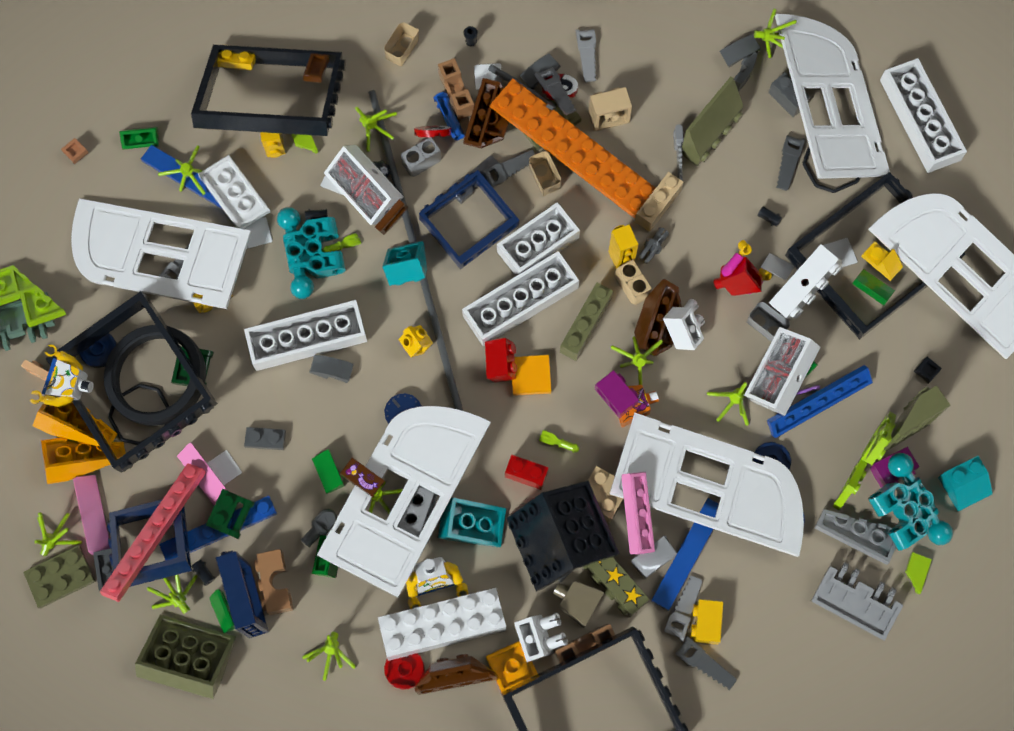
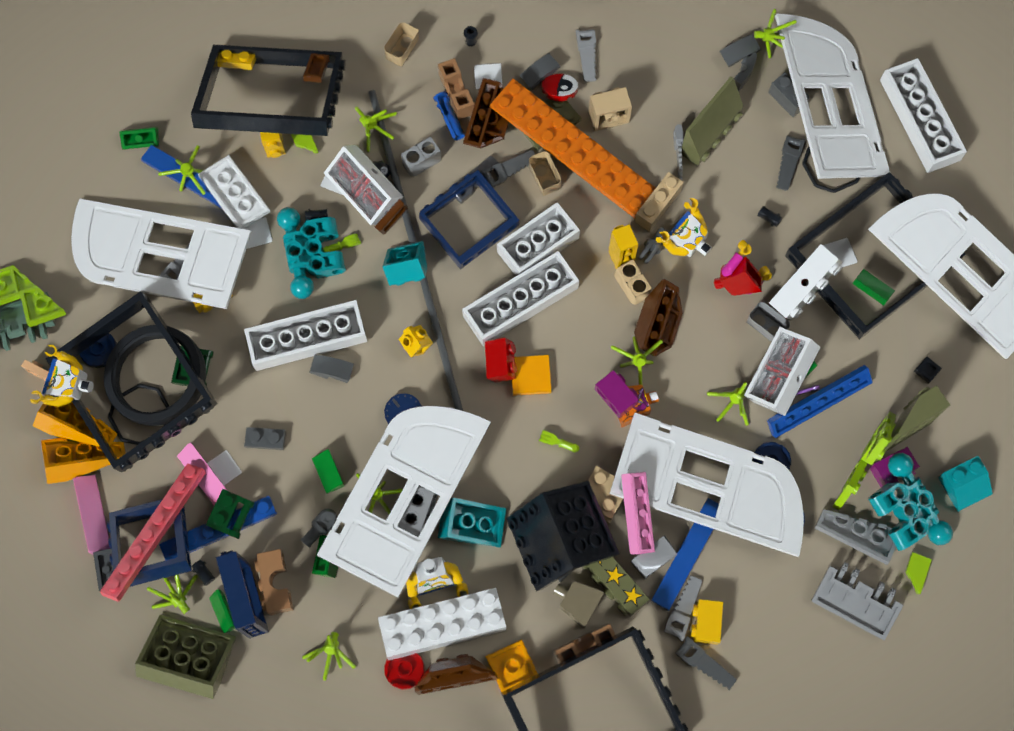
olive plate [23,545,96,609] -> none
lime plant [34,512,82,556] -> none
nougat plate [61,138,89,164] -> none
reddish brown tile [340,457,385,498] -> none
red tile [414,126,451,137] -> none
dark grey piece [488,64,556,110] -> none
red brick [505,454,549,490] -> none
white brick [514,613,568,662] -> none
flat silver piece [535,67,576,115] -> none
olive brick [560,282,613,361] -> none
white brick [663,299,705,350] -> none
white sticker [761,253,794,280] -> none
yellow slope [861,241,903,281] -> none
none -> torso [656,198,712,257]

